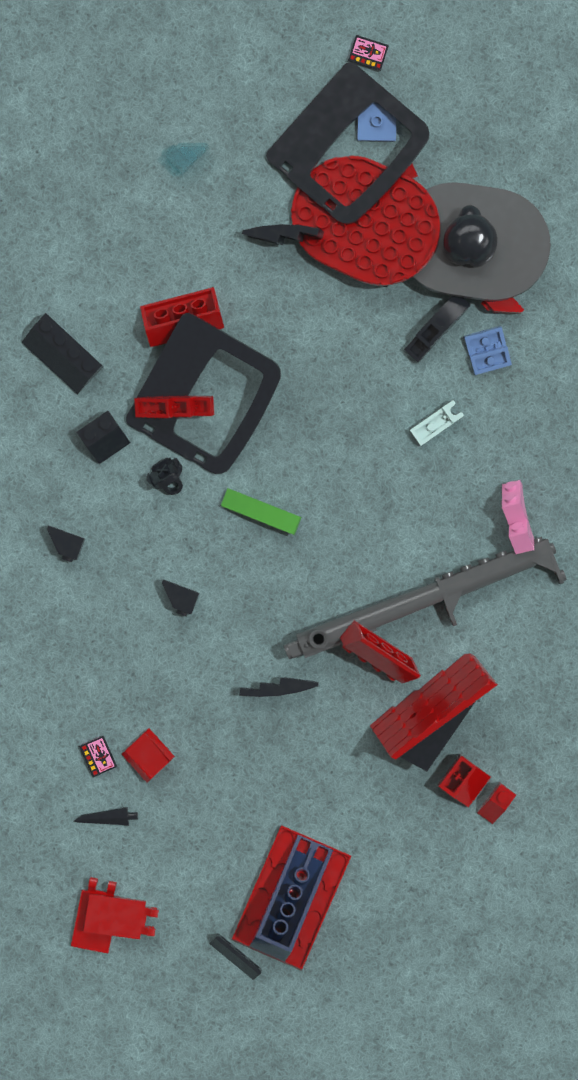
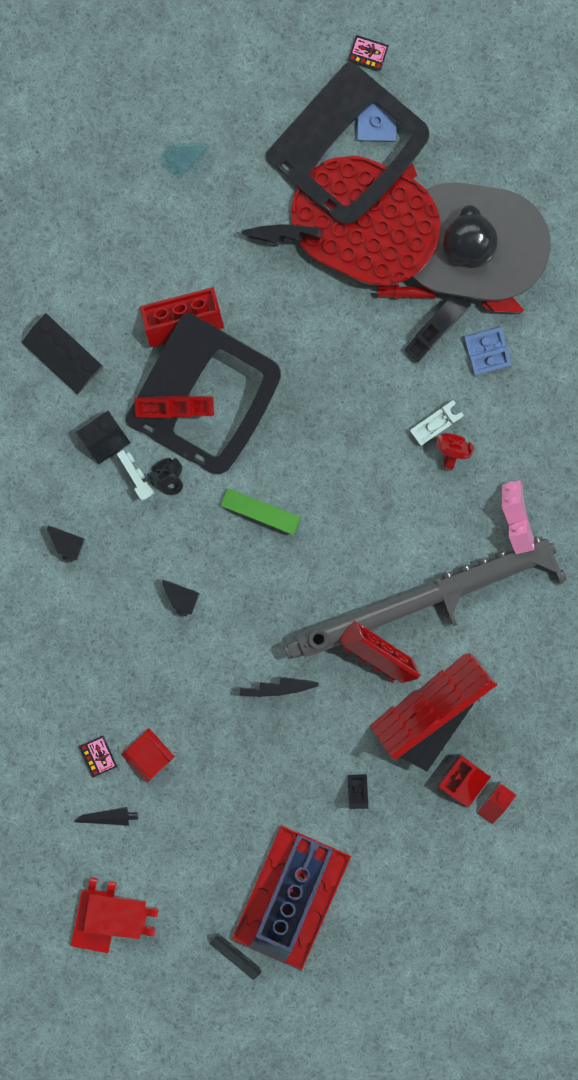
none -> light aqua plate [117,450,155,501]
none -> black slope [348,774,369,809]
none -> red pin [377,284,435,300]
none -> red tile [436,433,474,471]

